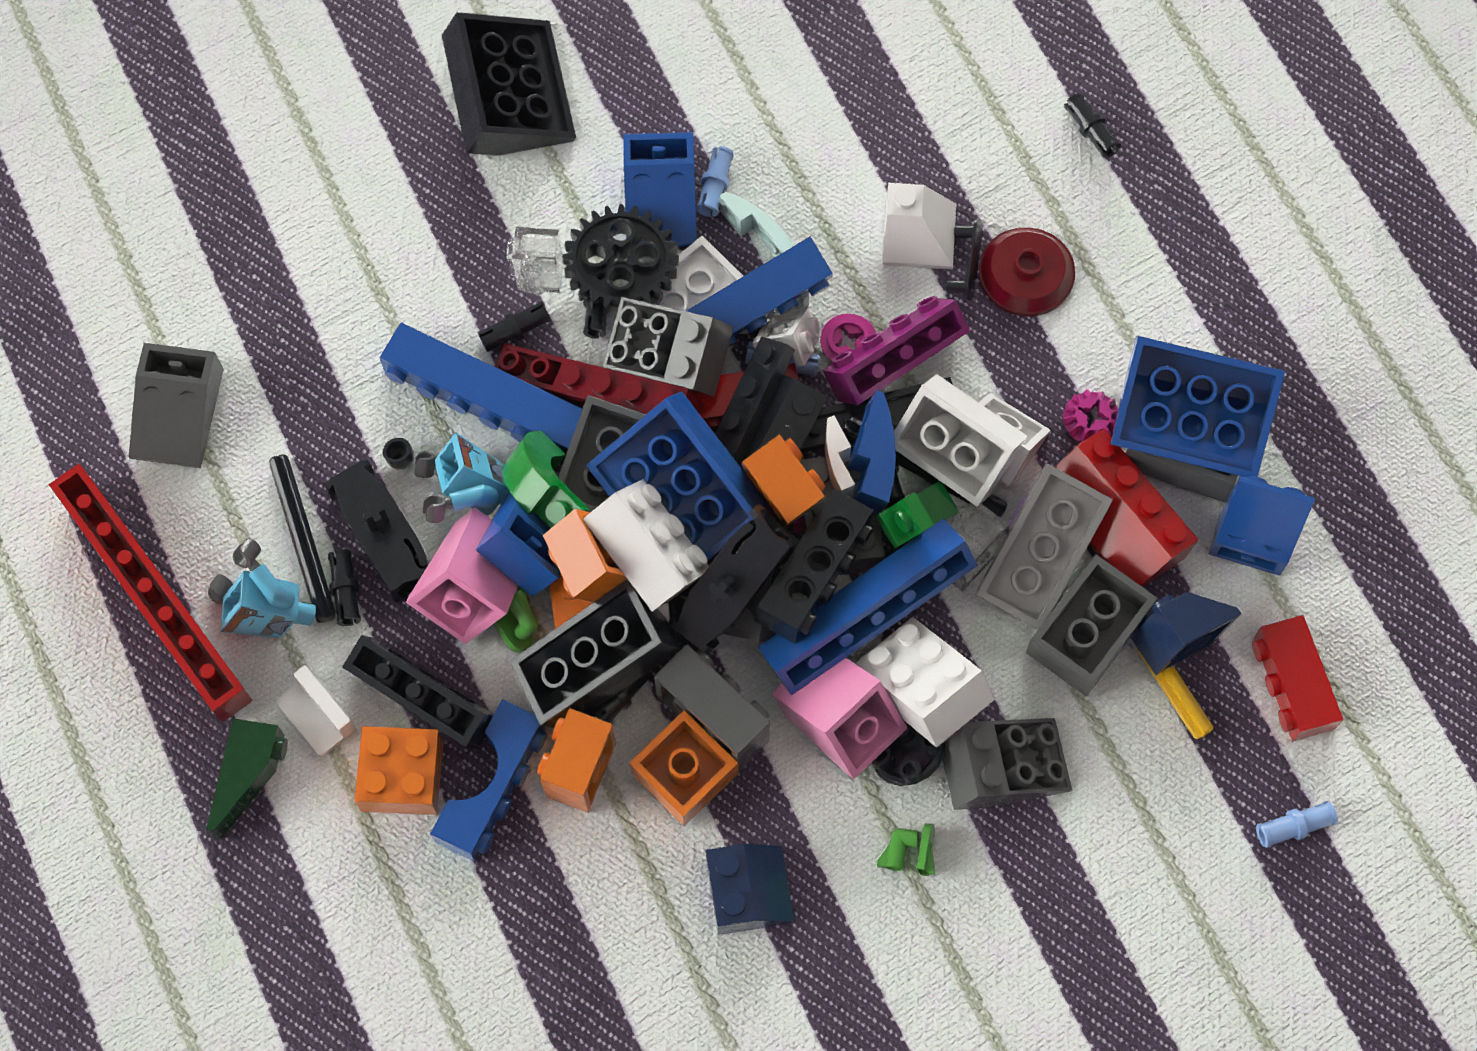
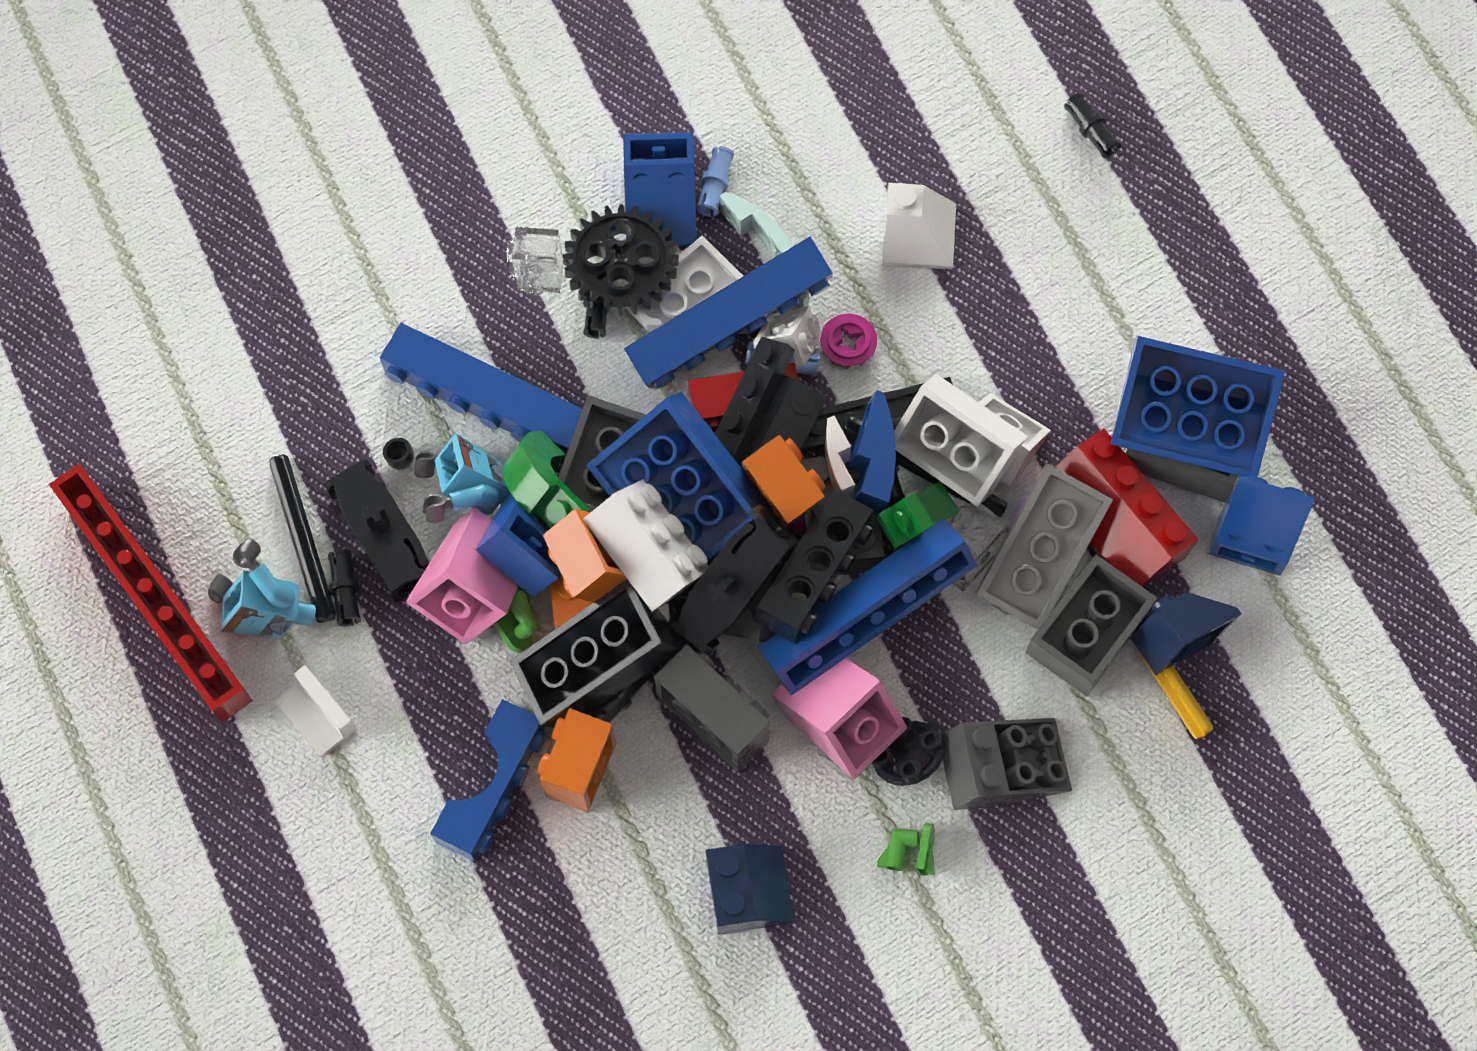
dark grey slope [129,343,224,468] -> none
dark green slope [206,718,288,839] -> none
black brick [342,635,494,749] -> none
orange brick [354,726,444,815] -> none
black slope [441,12,576,156] -> none
black pin [477,301,551,352] -> none
dark red slope [494,343,704,415] -> none
dark grey slope [602,297,734,397] -> none
orange brick [629,710,738,826] -> none
magenta brick [822,296,970,405] -> none
white brick [856,617,994,747] -> none
black piece [946,219,983,300] -> none
dark red piece [979,227,1075,317] -> none
dark pink gear [1063,389,1118,443] -> none
red brick [1252,615,1344,742] -> none
light blue pin [1256,801,1338,848] -> none

